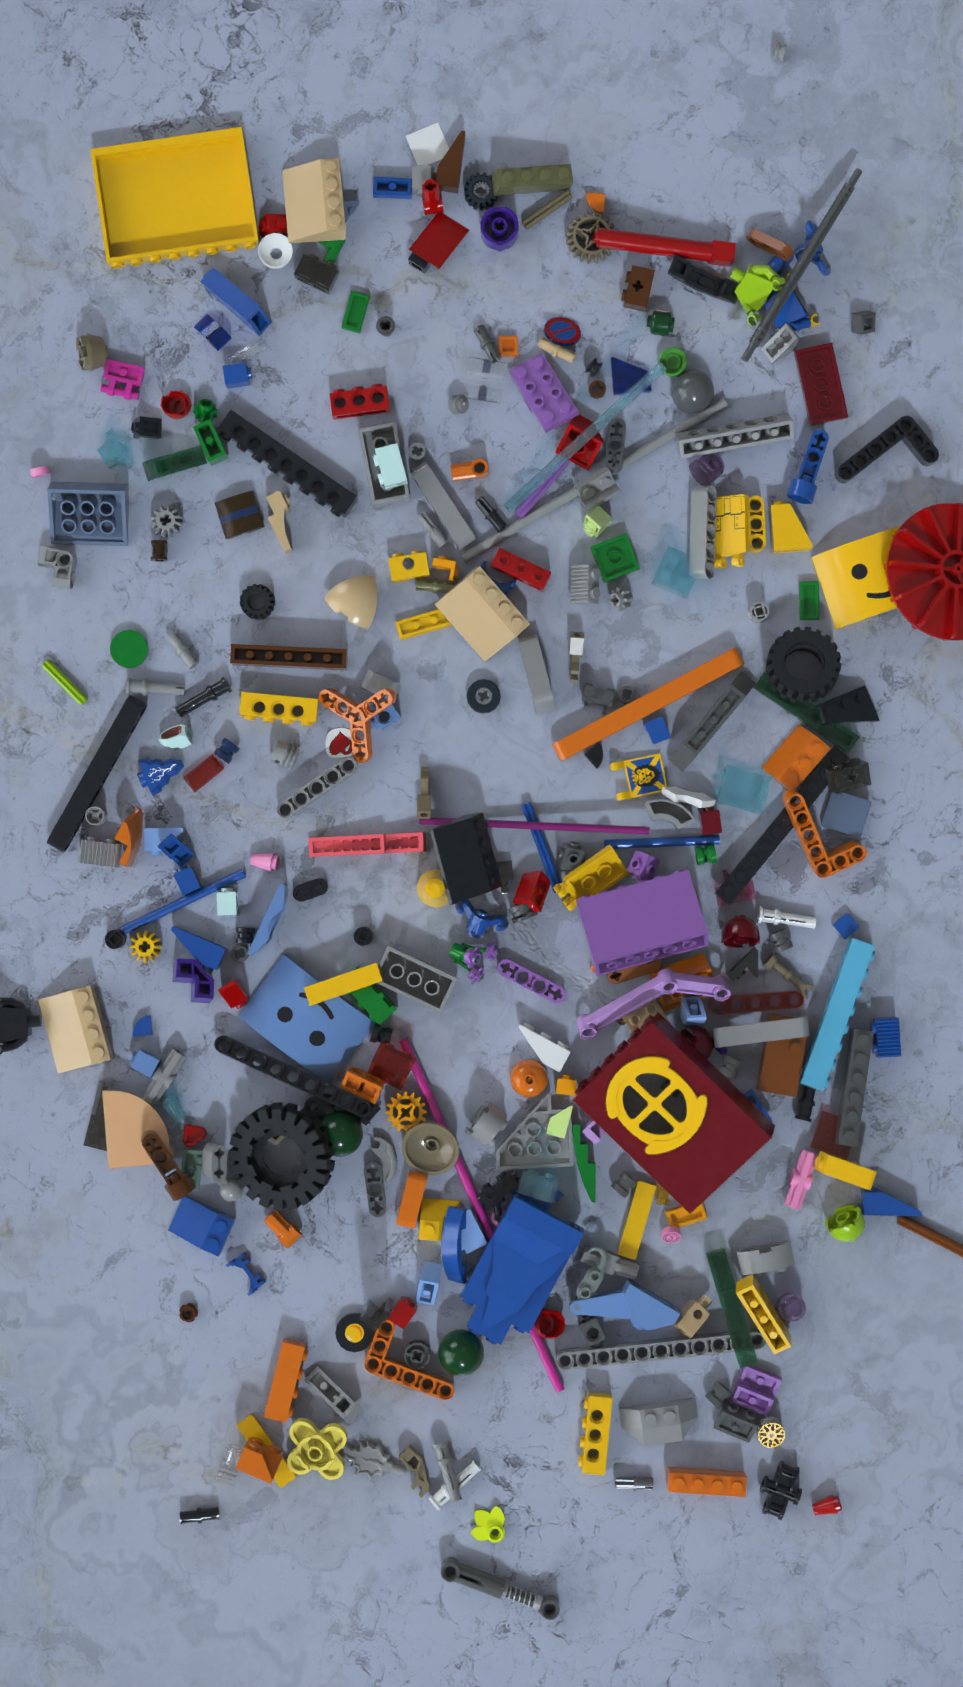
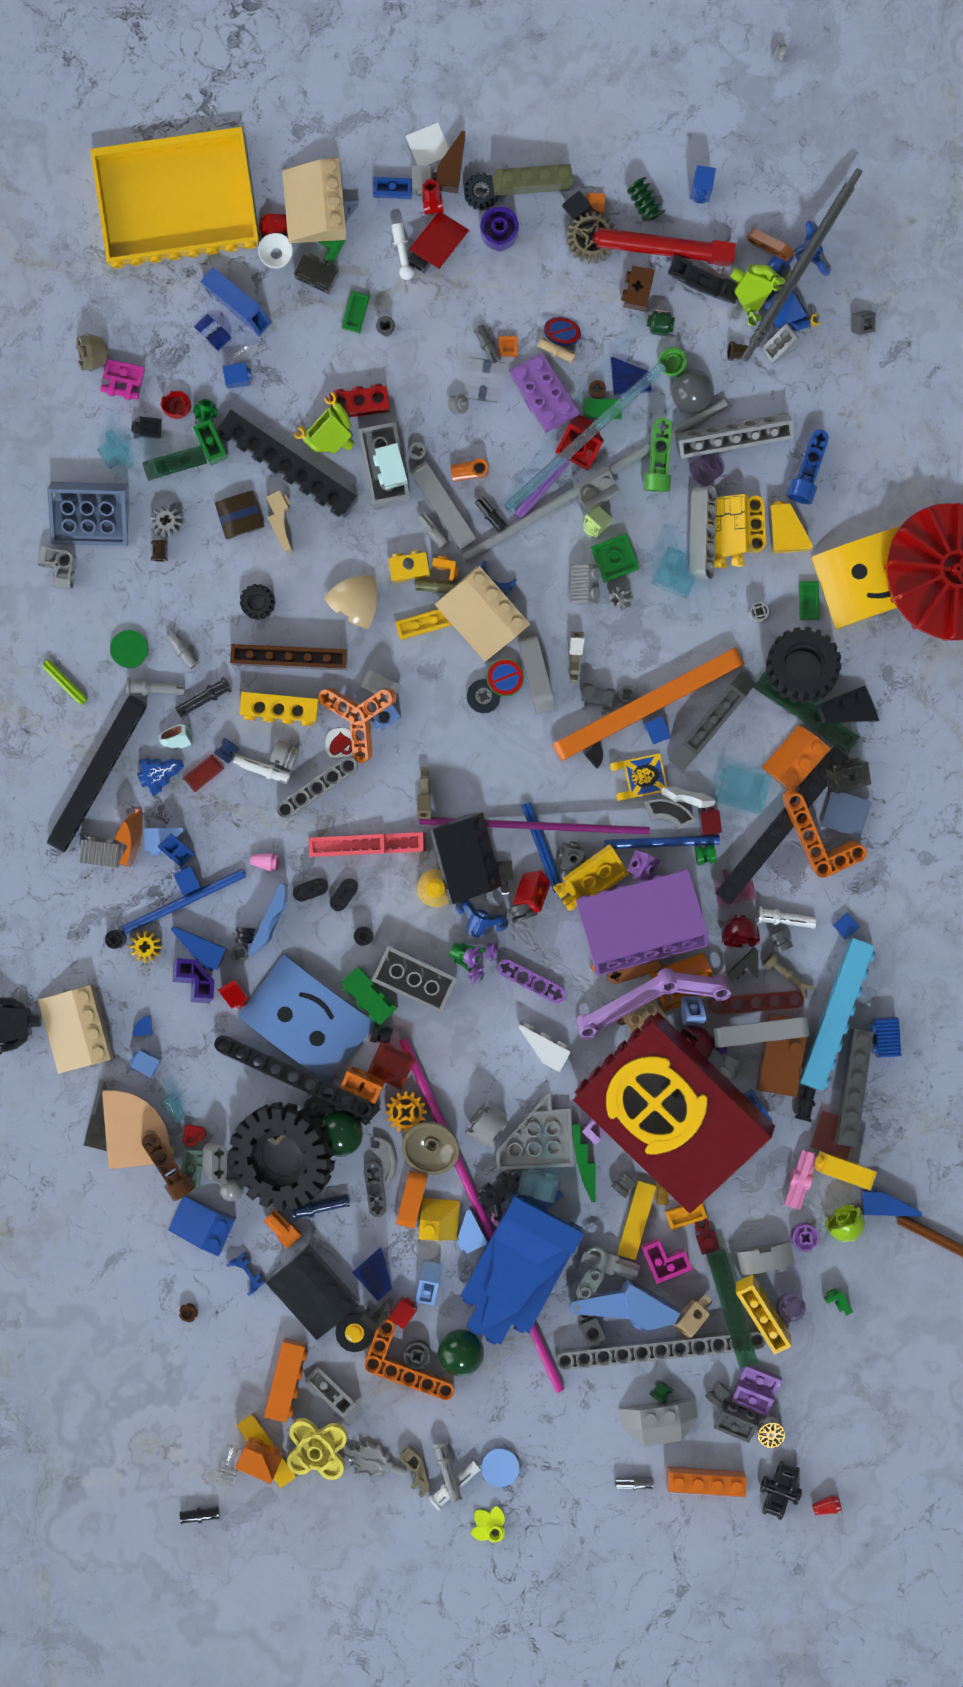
bright pink tile [30,466,50,478] -> none
light grey wheel [85,806,107,826] -> none
light grey piece [142,1048,187,1106] -> none
light aqua brick [217,888,239,916] -> none
yellow tile [304,962,383,1006] -> none
blue slope [441,1206,466,1284] -> none
dark grey piece [441,1557,560,1620] -> none
red brick [491,548,551,592] -> none
orange cylinder [510,1059,548,1098] -> none
dark tan axle [522,190,572,230] -> none
red hair [534,1309,566,1339] -> none
yellowish green sticker [546,1106,573,1138] -> none
light orange plate [555,1074,577,1096] -> none
yellow brick [578,1392,613,1476] -> none
black bush [585,358,603,377] -> none
dark grey beam [605,418,626,473] -> none
bright pink tile [661,1226,681,1243] -> none
dark red plate [794,343,848,426] -> none
black beam [835,416,939,483] -> none
none -> white pin [233,754,291,784]
none -> black slope [266,1244,360,1340]
none -> dark blue pin [291,1194,350,1221]
none -> lime torso [294,392,354,454]
none -> black beam [330,878,358,911]
none -> clear blue wing [352,1247,392,1301]
none -> white pin [391,223,414,280]
none -> light blue tile [481,1447,519,1487]
none -> piece [486,658,525,697]
none -> black panel [562,191,591,223]
none -> green tile [583,398,622,420]
none -> dark green piece [627,177,665,221]
none -> dark pink brick [641,1237,692,1284]
none -> bright green beam [644,418,672,492]
none -> dark green wheel [649,1380,673,1404]
none -> blue brick [690,165,716,204]
none -> dark red plate [694,1219,720,1255]
none -> dark brown piece [727,341,748,361]
none -> medium lavender wheel [790,1222,819,1252]
none -> green bracket [823,1288,853,1316]

